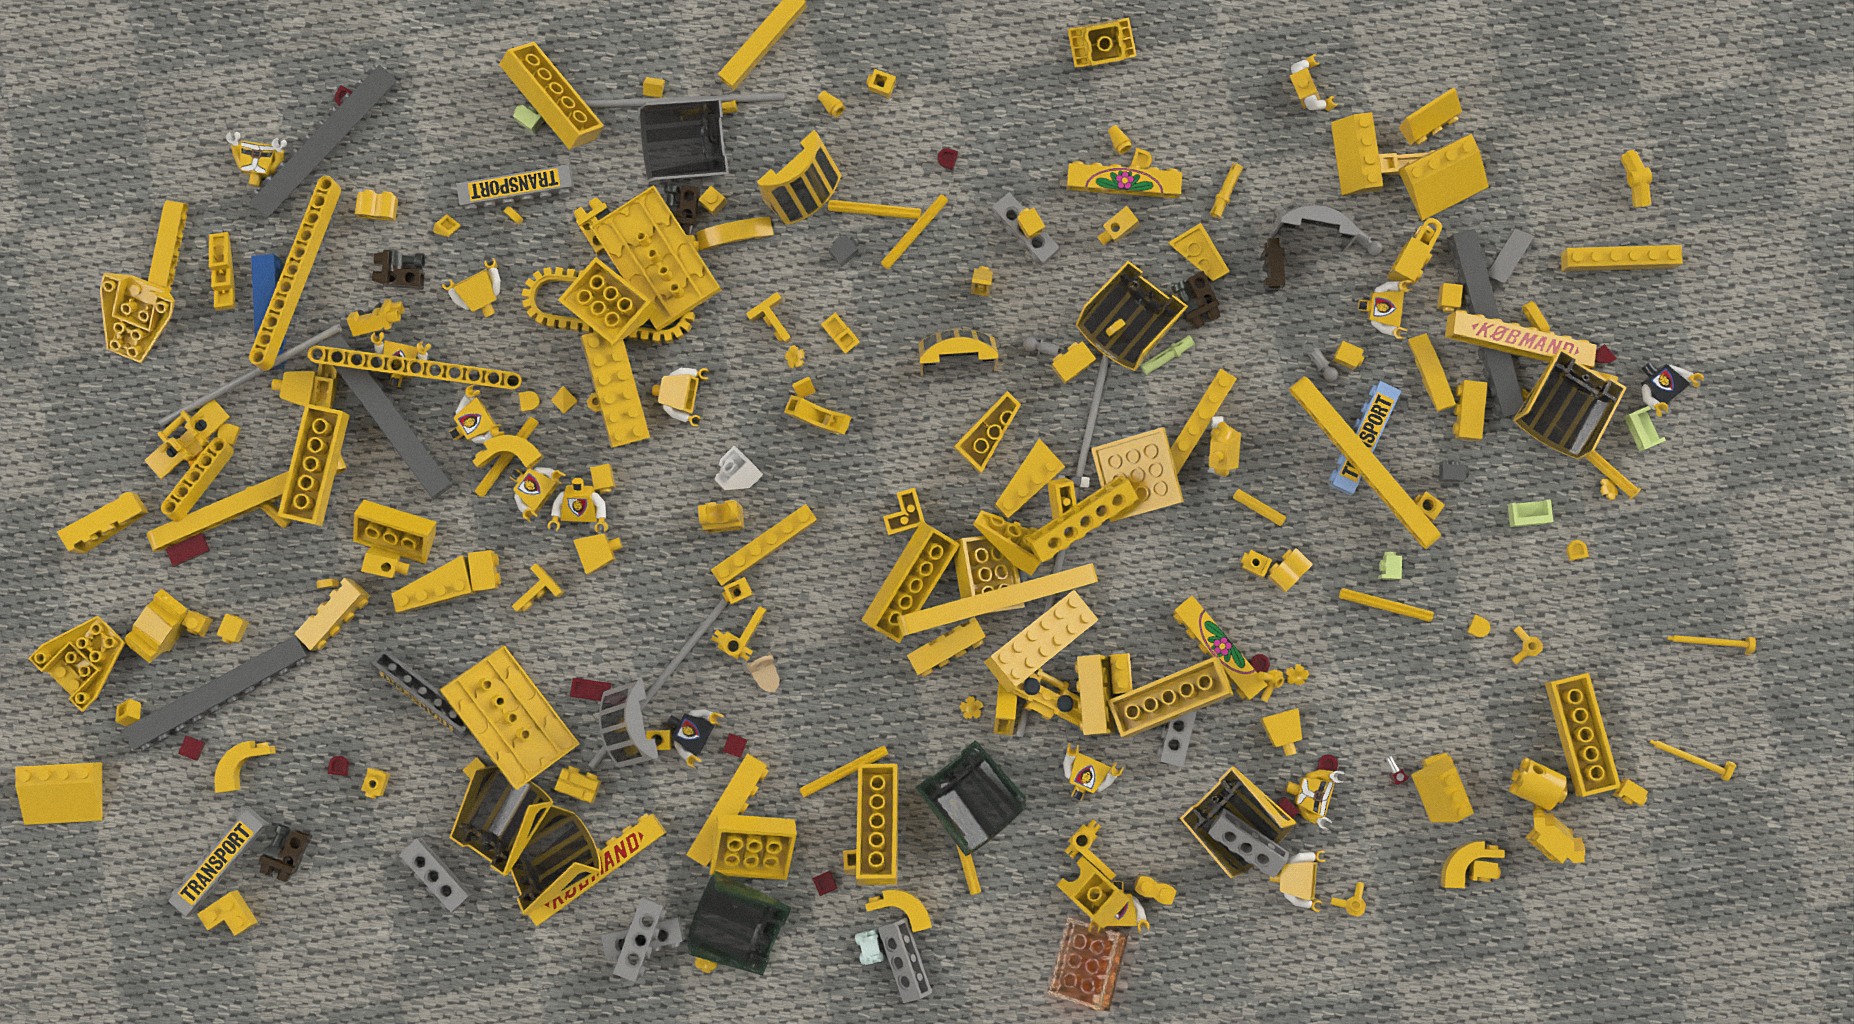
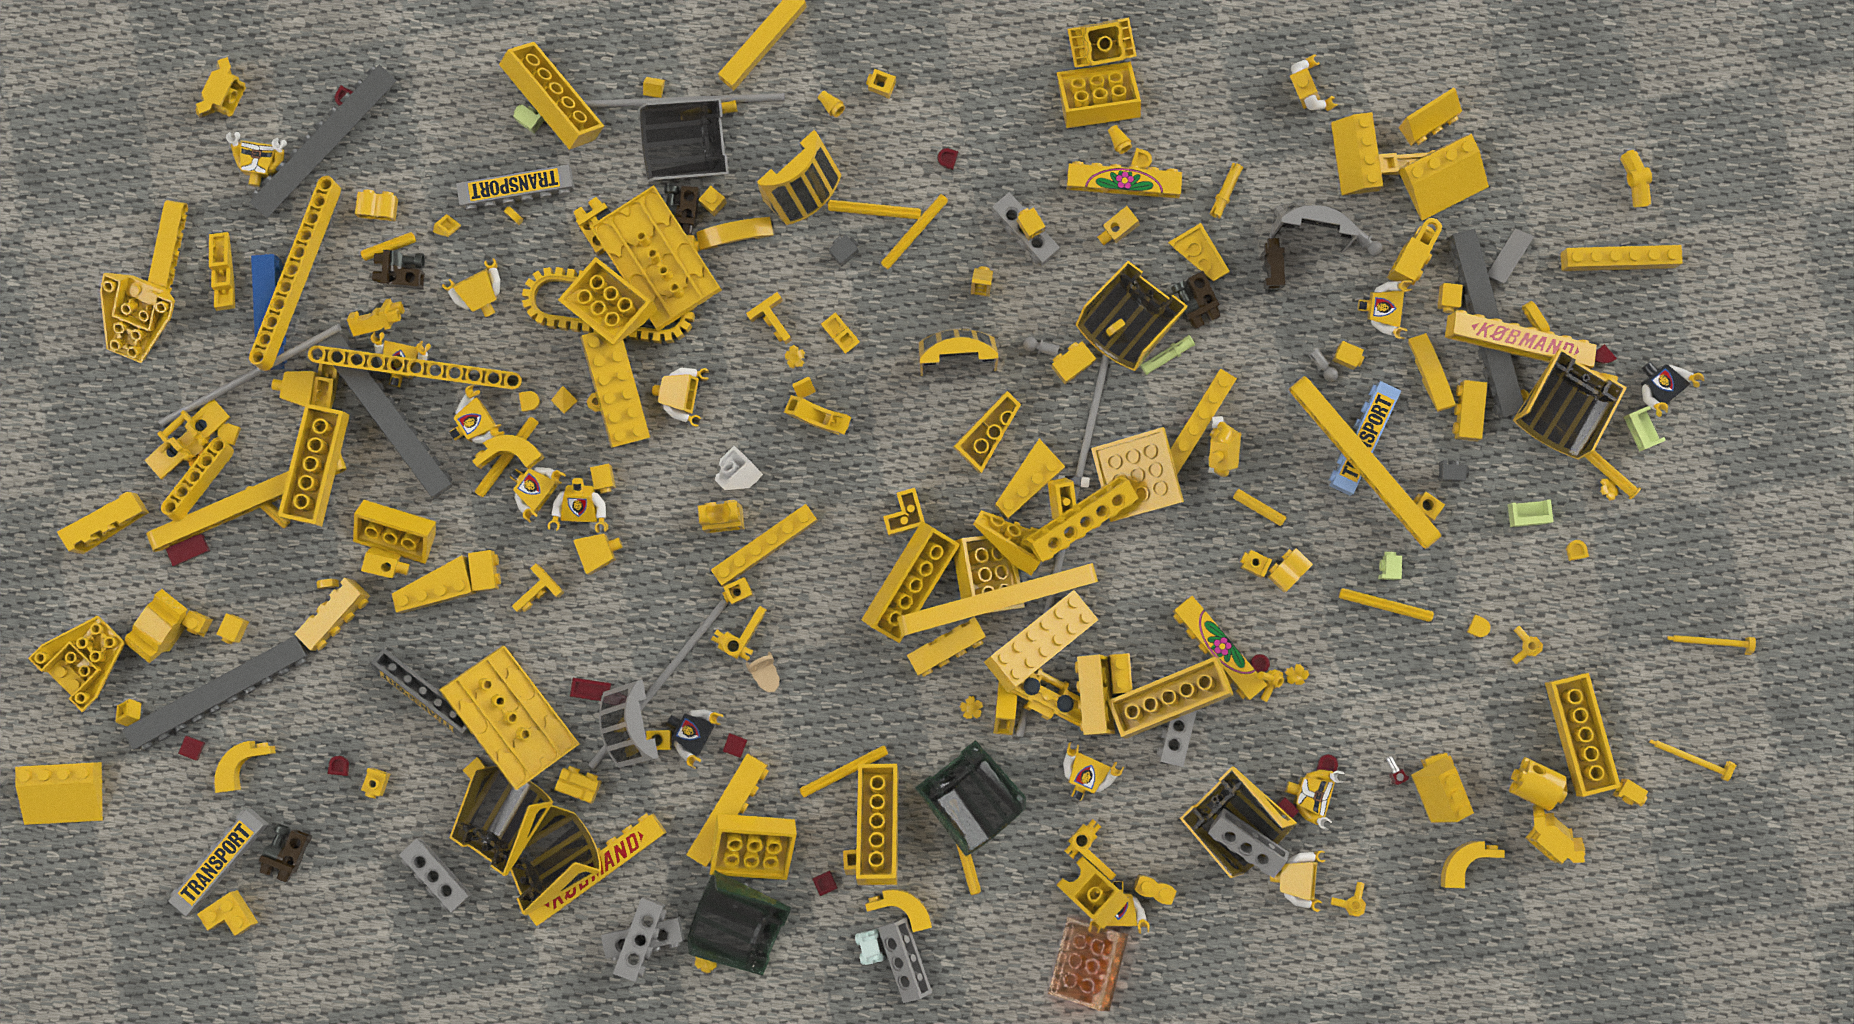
yellow torso [1260,708,1302,756] -> none
yellow brick [1469,860,1501,882] -> none
none -> yellow slope [195,57,246,118]
none -> yellow axle [361,232,416,261]
none -> yellow slope [1057,61,1141,128]

